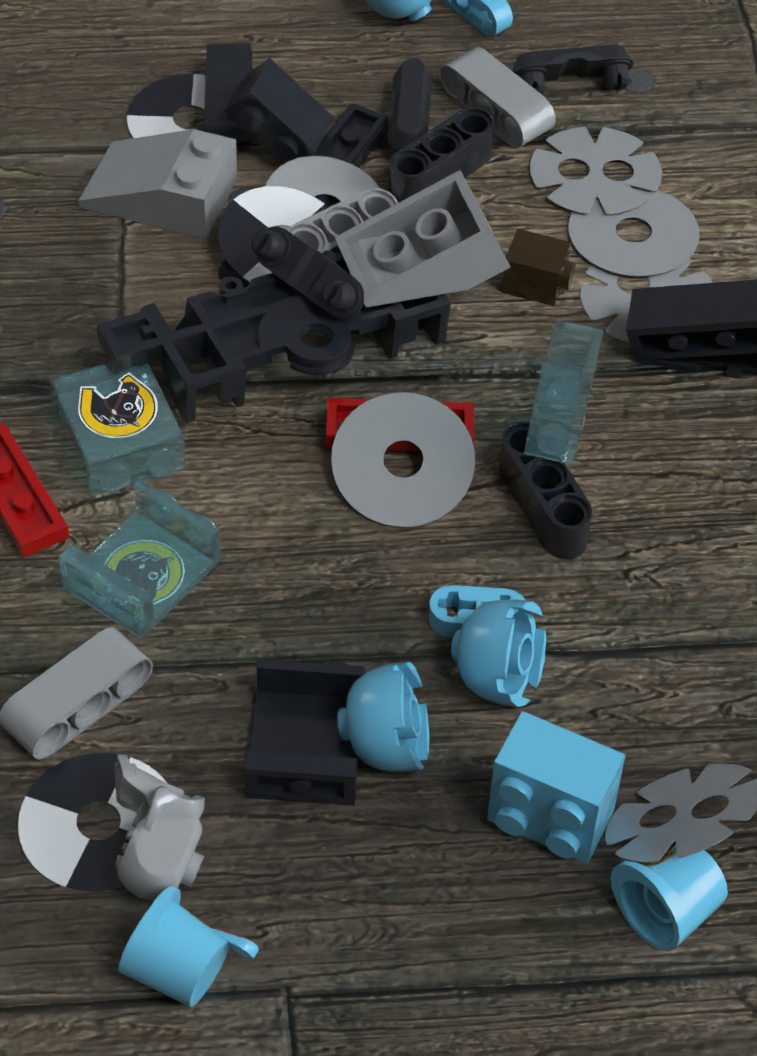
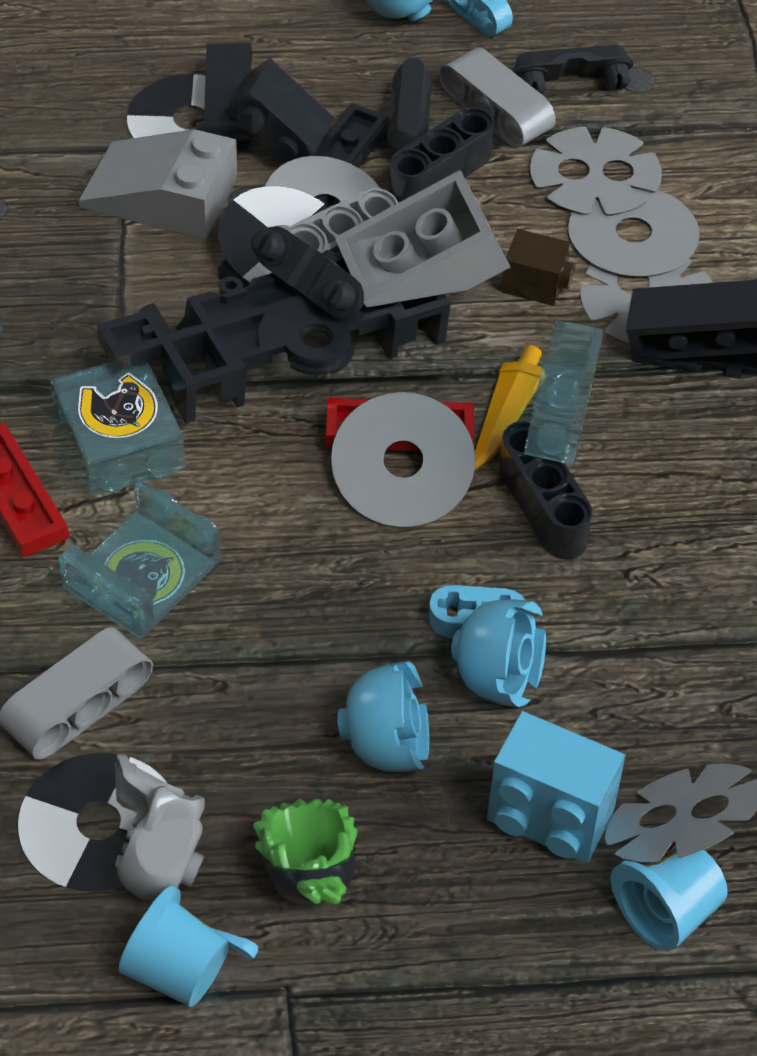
black panel [244,658,365,806] -> none
none -> bright green hair [253,799,357,905]
none -> light orange bar [475,345,547,470]

